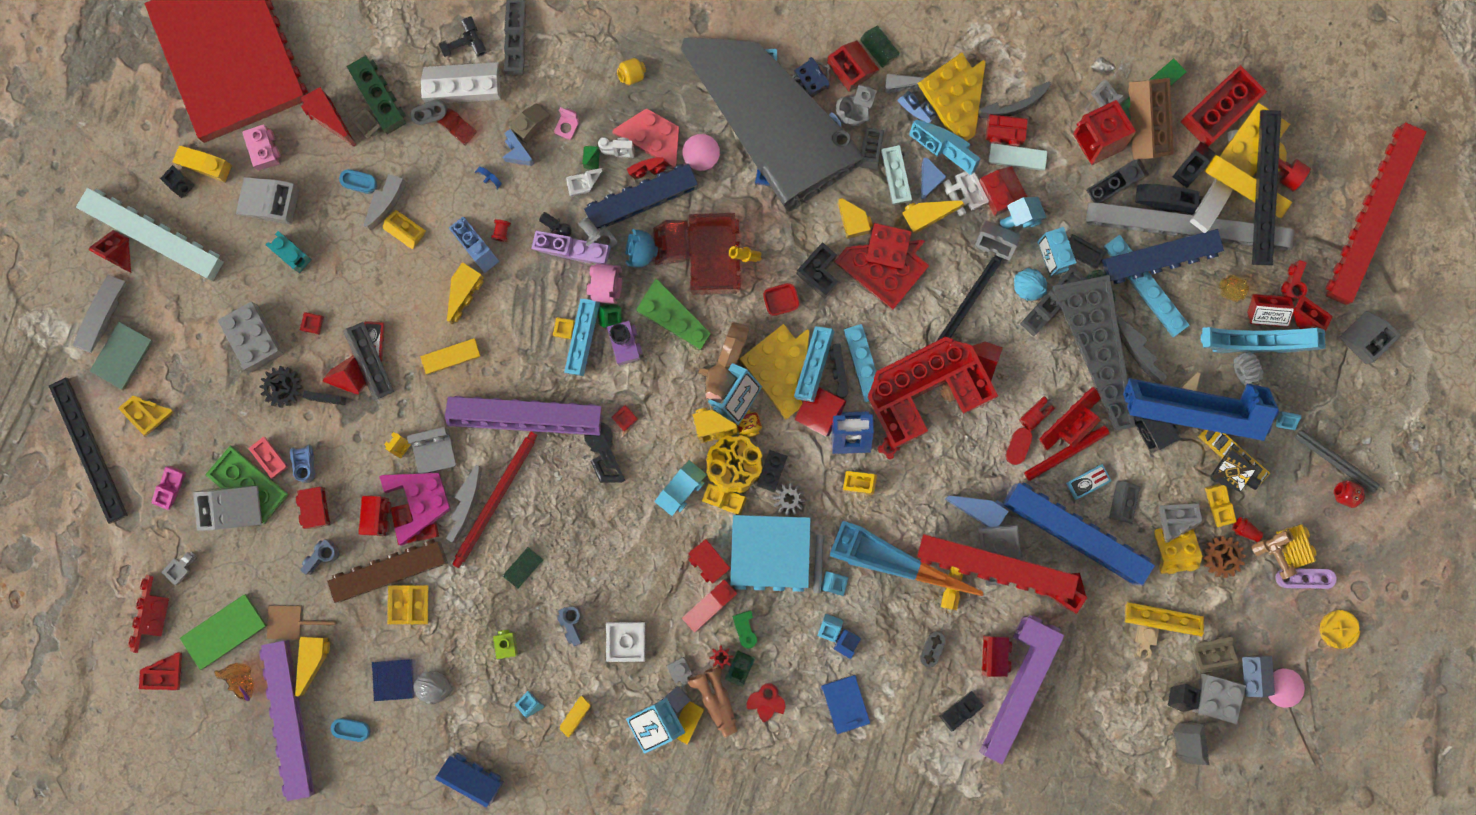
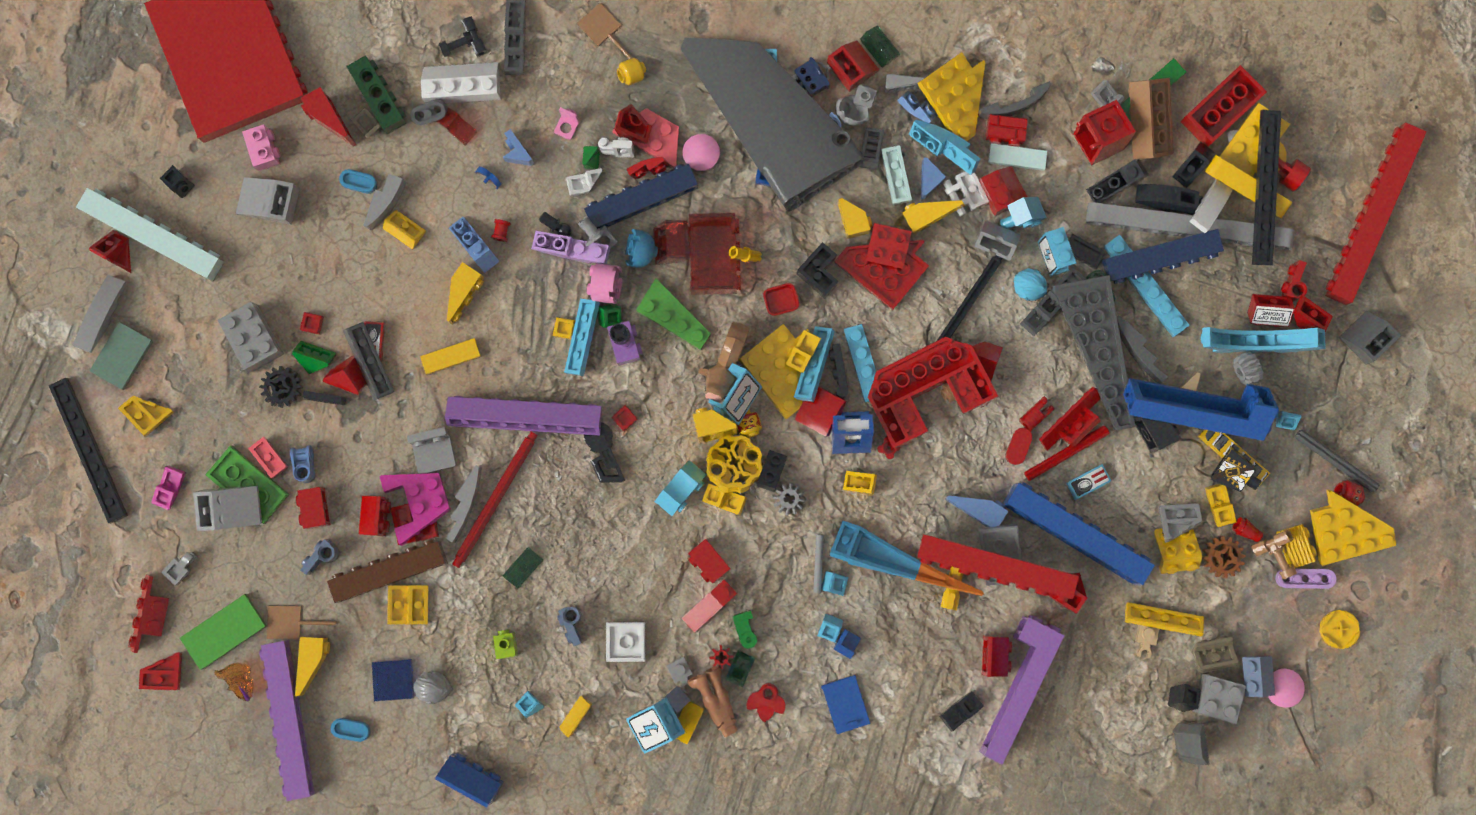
yellow slope [172,145,232,183] -> none
teal brick [266,231,312,274] -> none
yellow tile [384,432,411,459] -> none
dark tan slope [509,103,551,144] -> none
medium azure brick [730,515,810,592] -> none
dark grey beam [920,631,946,668] -> none
dark grey slope [1109,481,1140,524] -> none
clear yellow head [1218,274,1249,302] -> none
none -> green slope [292,341,336,374]
none -> medium nougat piece [577,3,633,59]
none -> red slope [614,104,652,144]
none -> yellow slope [786,330,822,373]
none -> yellow wing [1310,489,1396,566]

